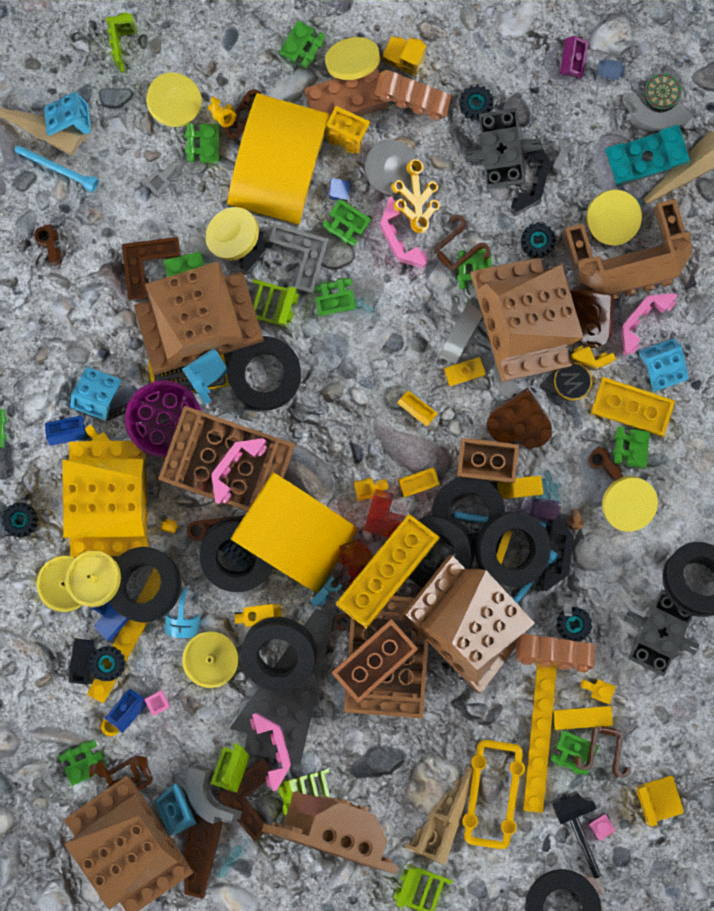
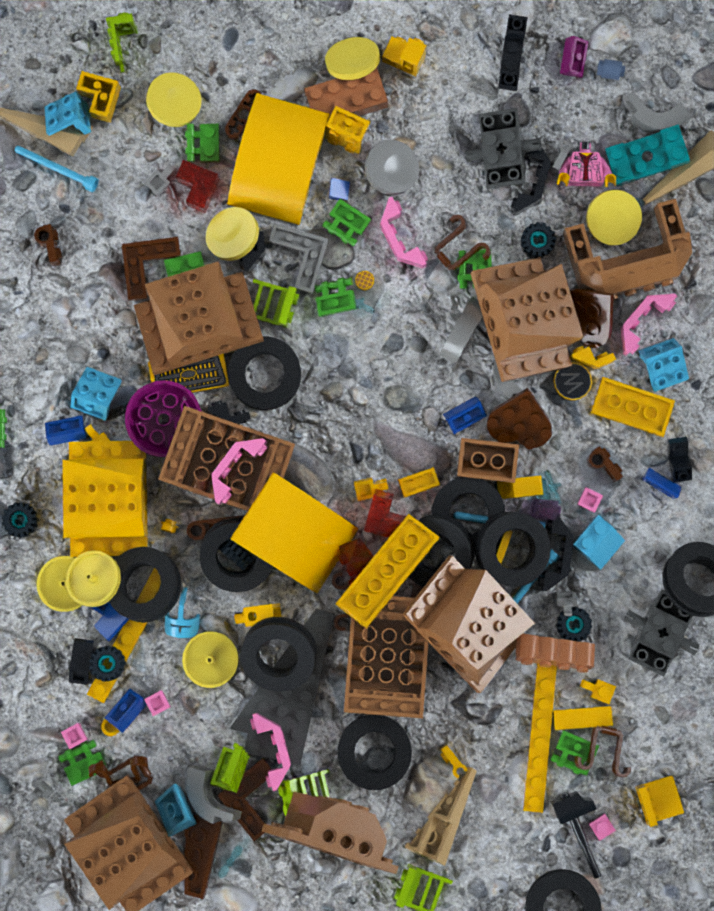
medium azure bracket [182,349,228,405] -> none
yellow piece [208,96,236,127] -> none
bright green plate [279,20,326,68] -> none
medium azure plate [310,577,342,606] -> none
nougat brick [331,619,418,703] -> none
nougat brick [375,70,452,121] -> none
yellow plant [391,159,440,233] -> none
yellow plate [397,390,438,426] -> none
yellow plate [444,357,486,387] -> none
black bush [459,84,494,121] -> none
yellow bar [462,740,525,849] -> none
medium nougat plate [565,509,585,530] -> none
light yellow piece [602,476,658,532] -> none
bright green plate [613,427,650,469] -> none
sand green tile [643,73,682,111] -> none
none -> bright pink plate [61,723,88,749]
none -> yellow brick [76,71,121,123]
none -> clear red brick [176,160,220,214]
none -> black slope [208,401,252,425]
none -> black tyre [338,714,412,790]
none -> tile [355,271,374,291]
none -> yellow plate [440,744,467,778]
none -> blue slope [443,397,487,434]
none -> black slope [498,14,528,91]
none -> bright pink torso [557,142,616,187]
none -> medium azure slope [573,515,625,570]
none -> bright pink plate [577,487,603,513]
none -> blue slope [642,468,681,499]
none -> black slope [667,436,692,483]

